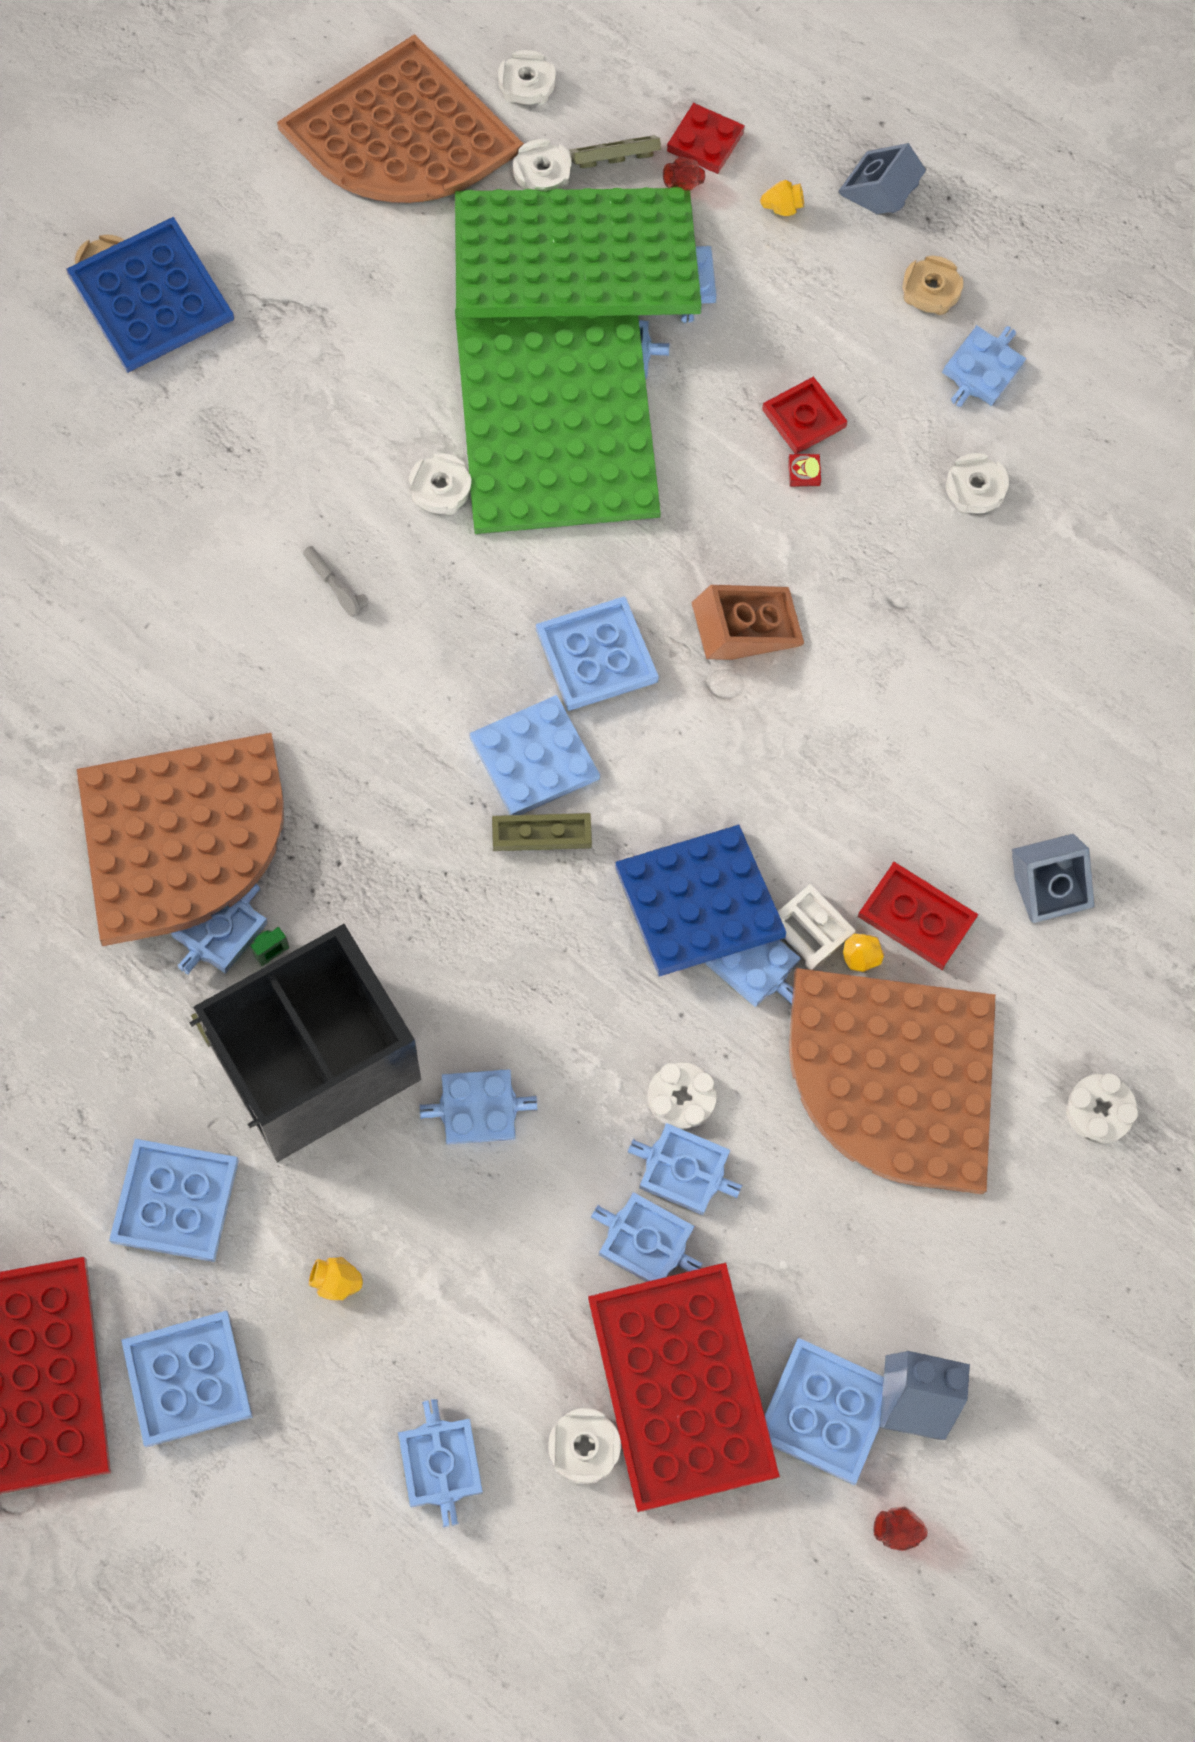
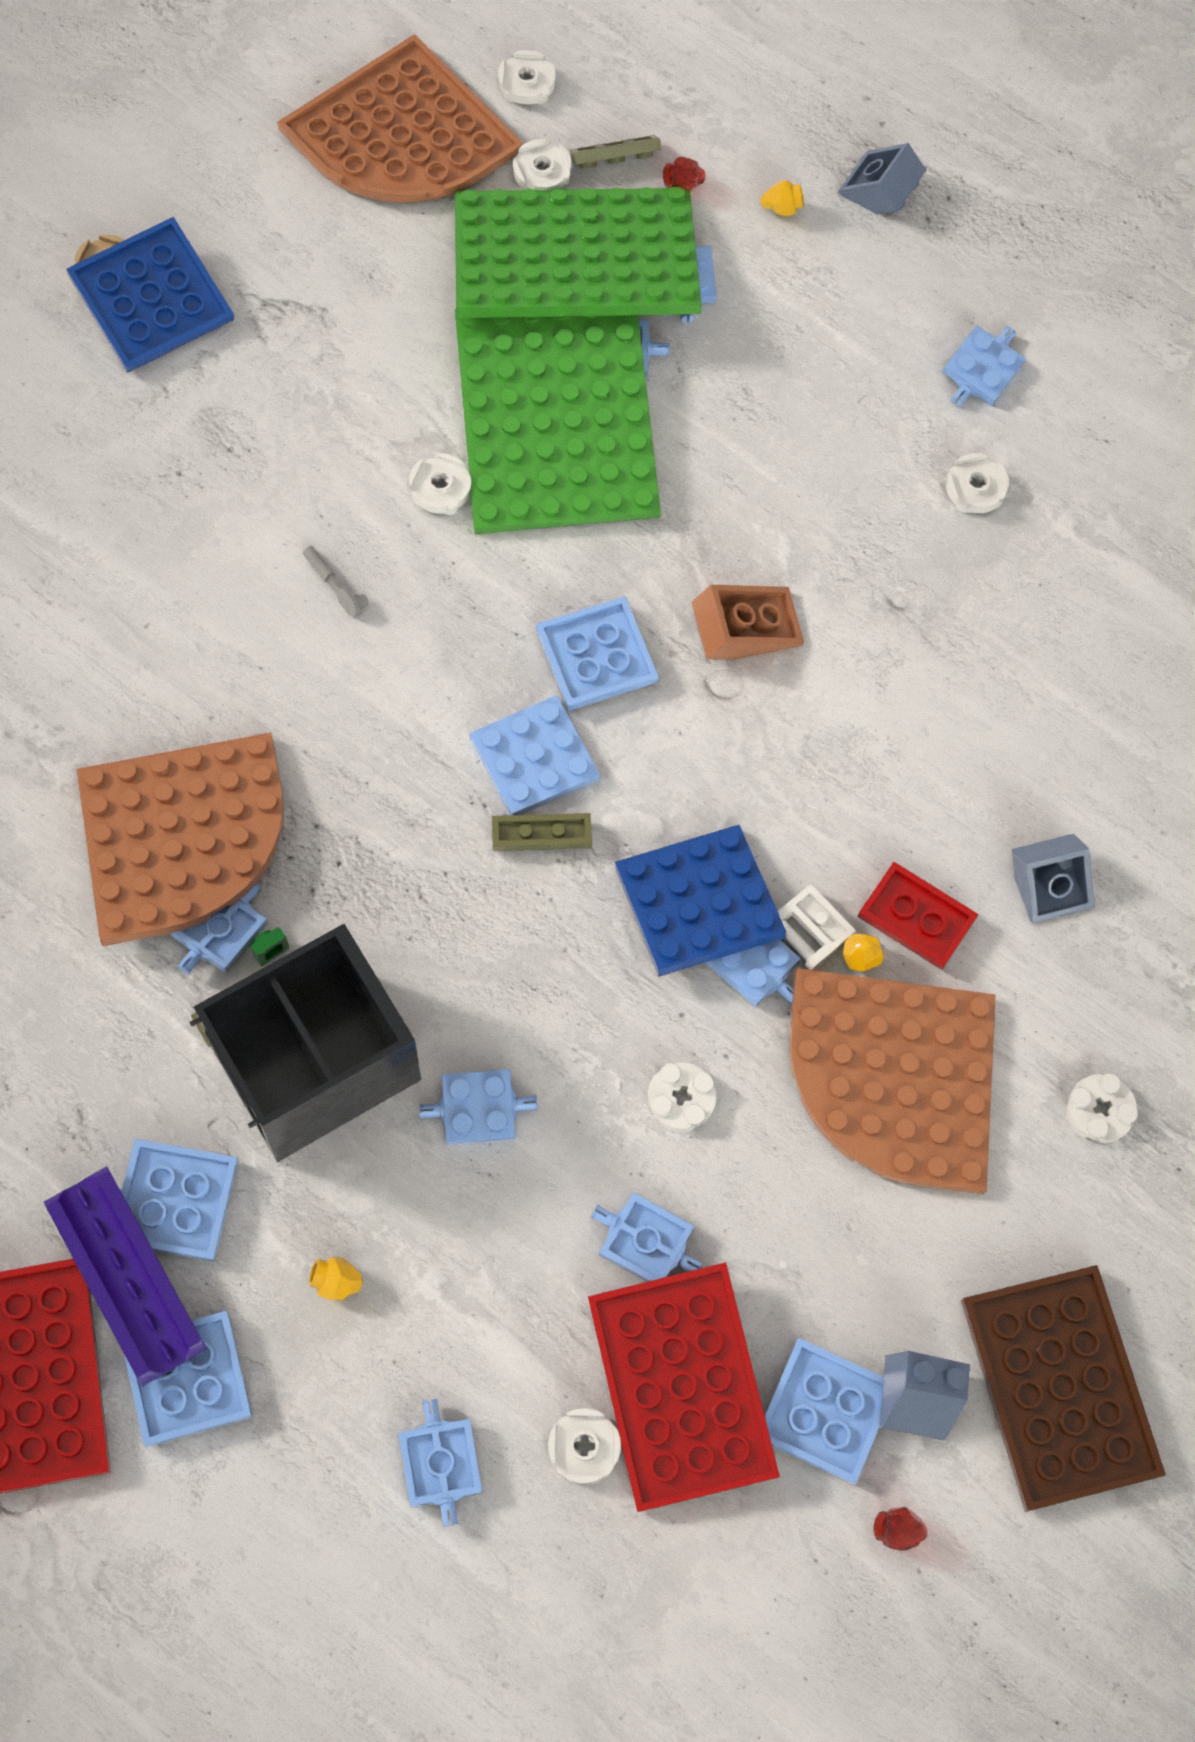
light blue plate [628,1123,742,1215] -> none
red plate [667,103,745,174] -> none
red plate [762,376,848,454] -> none
tile [788,454,821,487] -> none
tan plate [902,256,963,315] -> none
none -> dark purple plate [44,1166,207,1387]
none -> reddish brown plate [961,1265,1166,1512]

